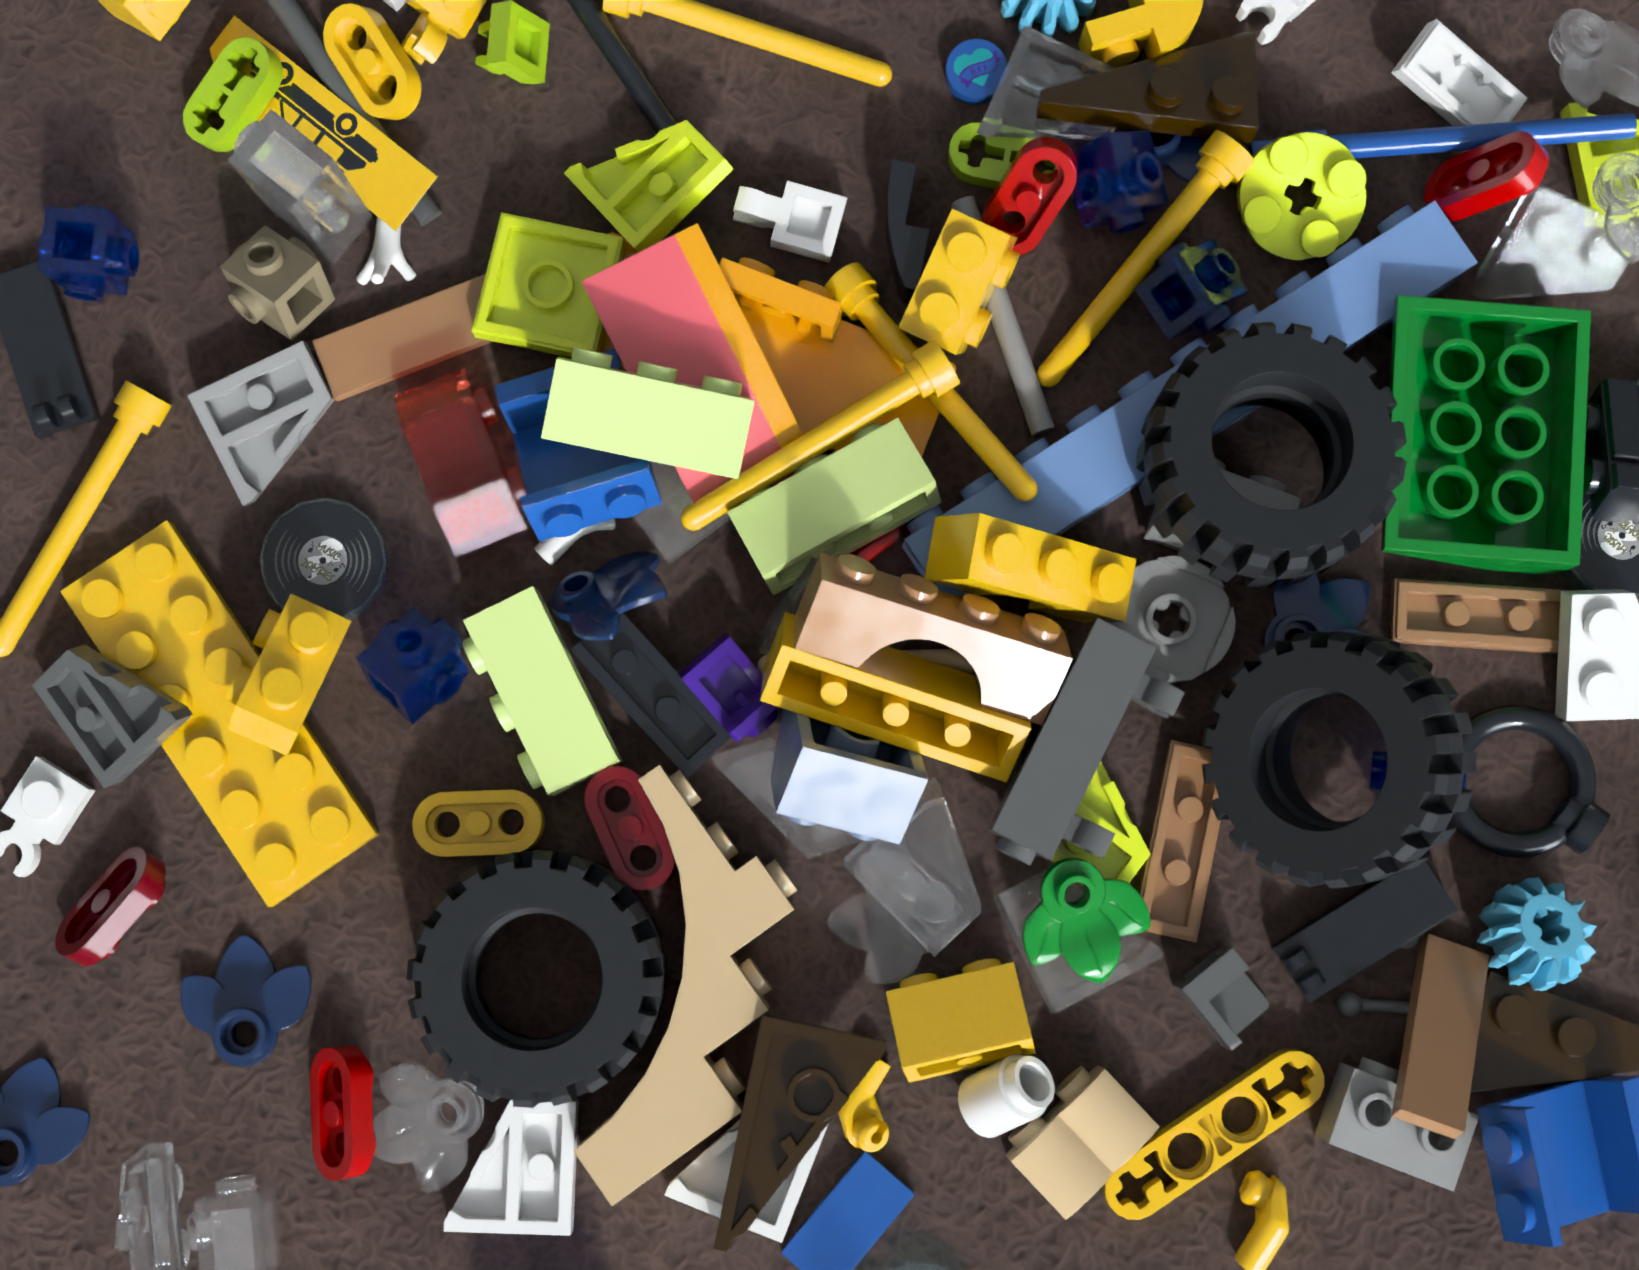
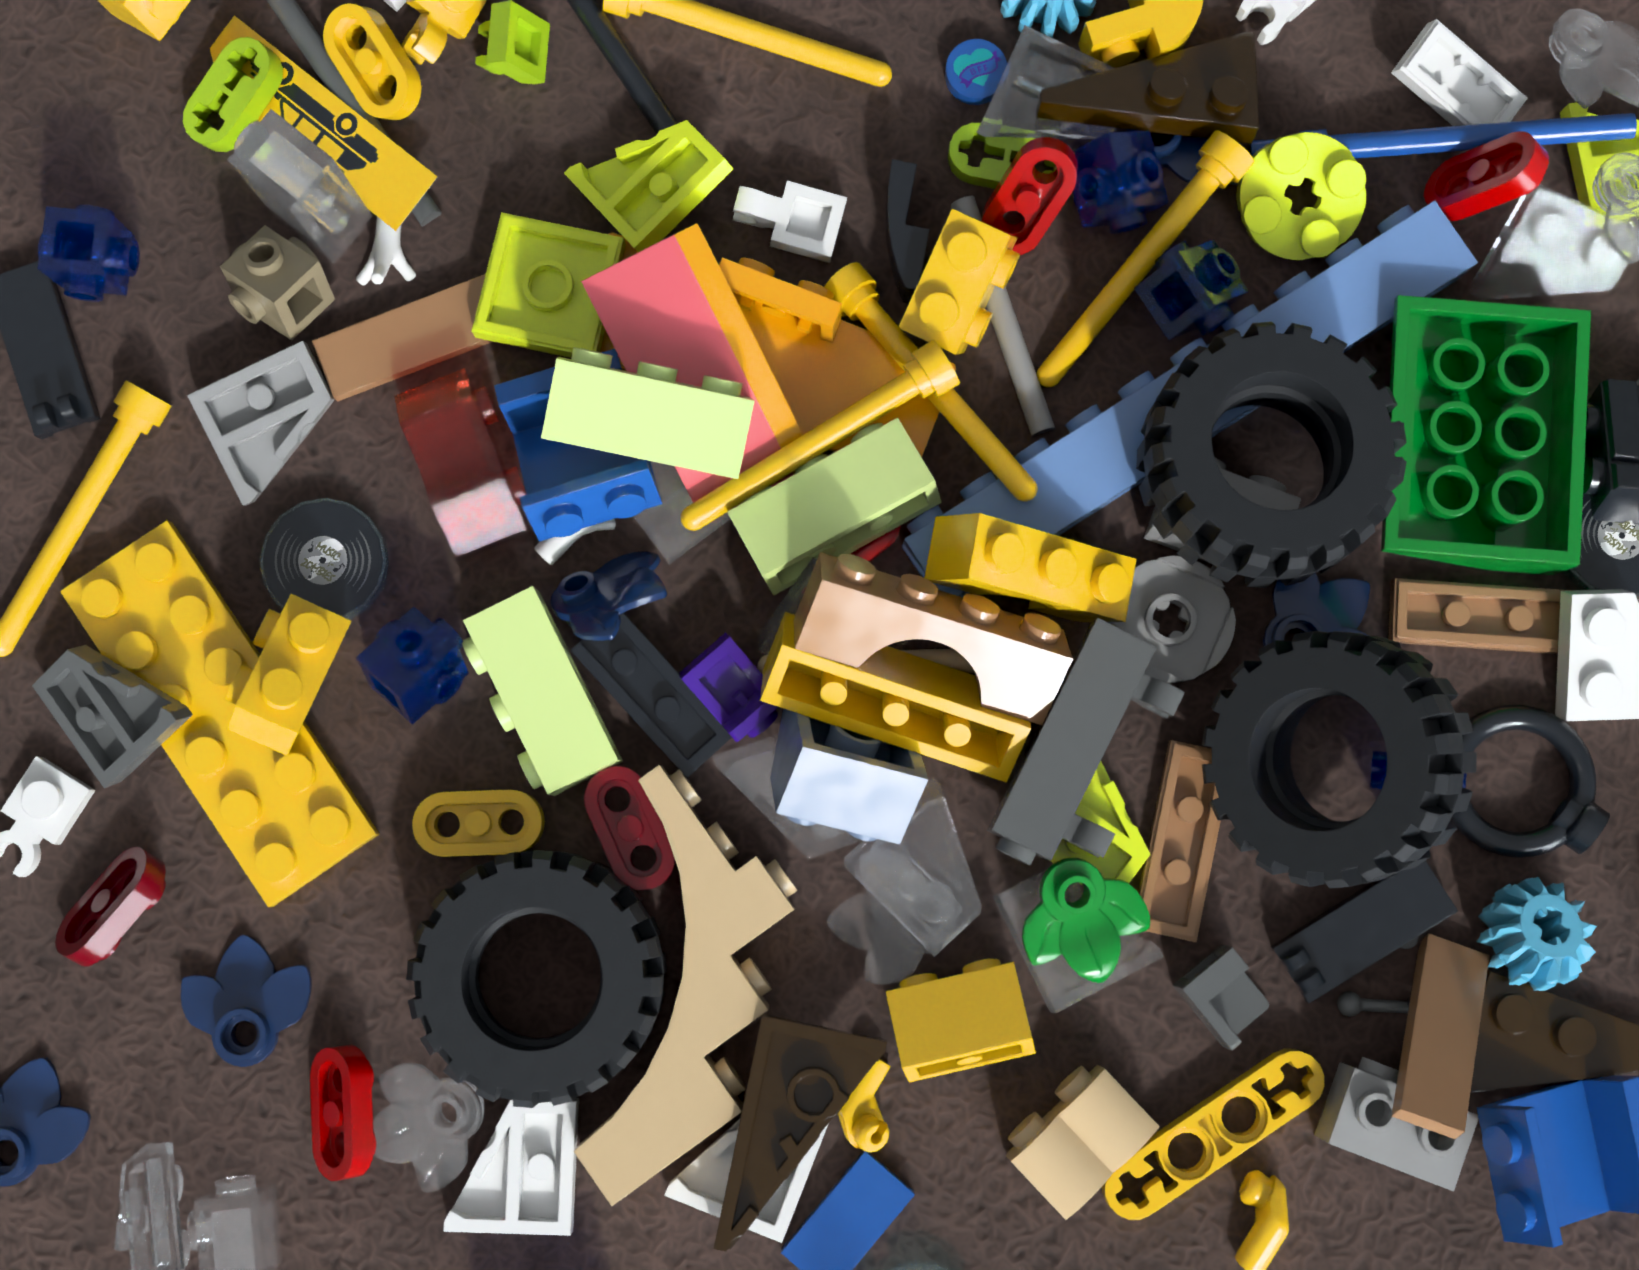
white brick [958,1055,1055,1138] -> none

